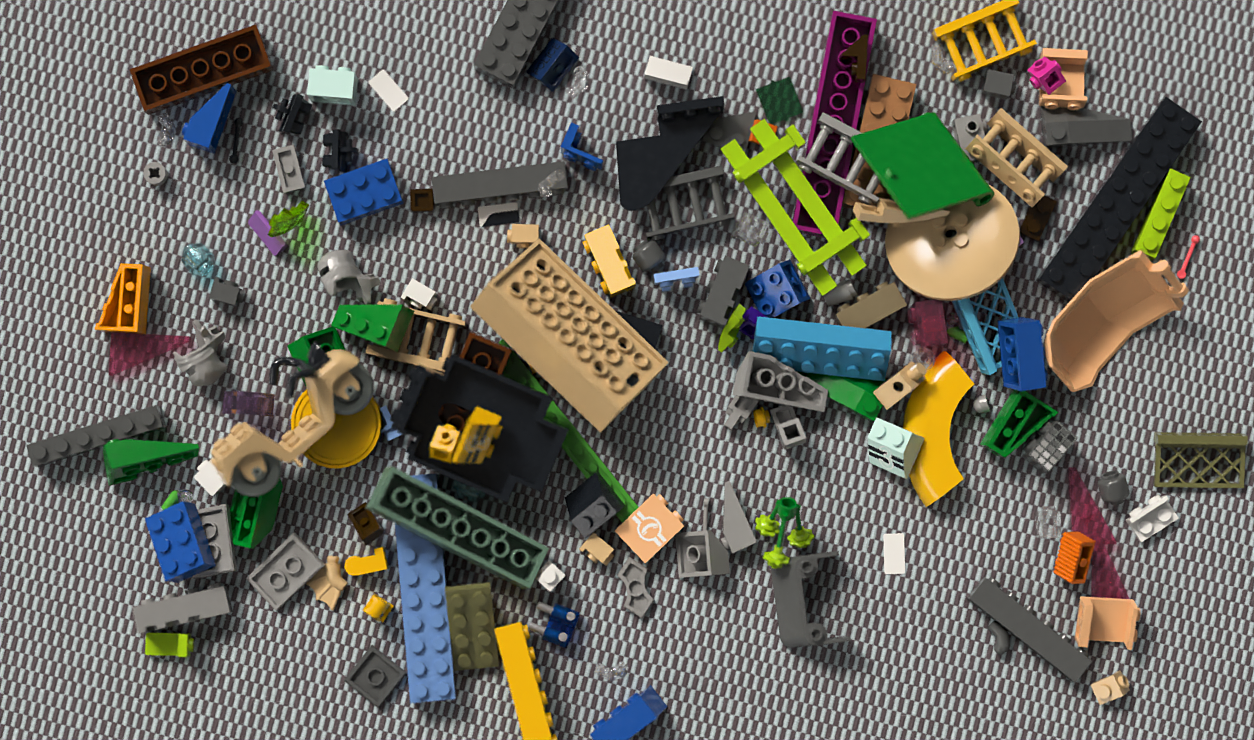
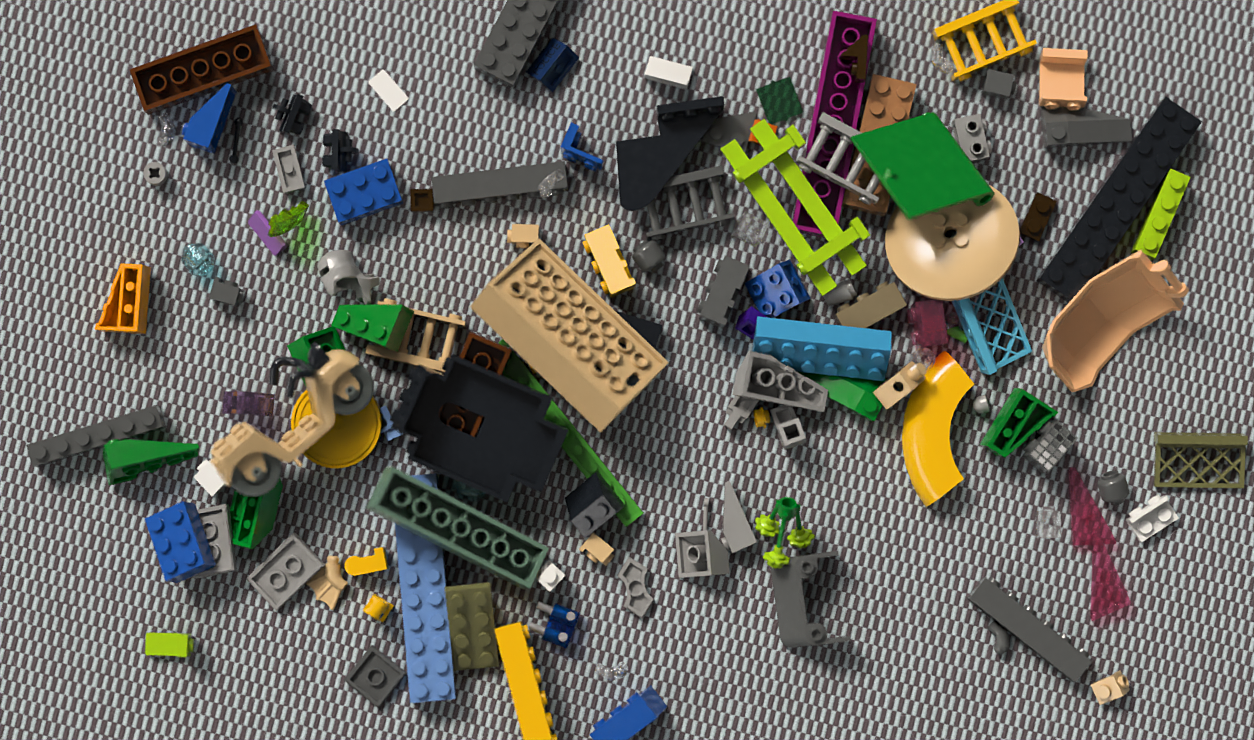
clear pink wing [109,332,191,376] -> none
light grey wedge [132,583,233,634] -> none
arm [161,489,193,510] -> none
light grey piece [172,320,227,387] -> none
light aqua brick [307,65,358,106] -> none
dark brown slope [347,502,384,545] -> none
white brick [401,278,437,310] -> none
yellow brick [429,424,460,463] -> none
yellow slope [452,406,502,464] -> none
sticker [478,202,519,227] -> none
clear arm [566,66,588,100] -> none
light nougat panel [615,494,684,563] -> none
light blue plate [653,267,700,292] -> none
lime slope [718,304,746,353] -> none
tan slope [853,198,950,223] -> none
light aqua slope [868,417,925,479] -> none
white sticker [883,533,905,574] -> none
tan fence [965,108,1068,207] -> none
blue brick [997,317,1048,391] -> none
dark pink brick [1027,56,1066,95] -> none
orange brick [1053,531,1095,584] -> none
light nougat panel [1075,596,1140,650] -> none
coral hinge [1176,235,1200,279] -> none

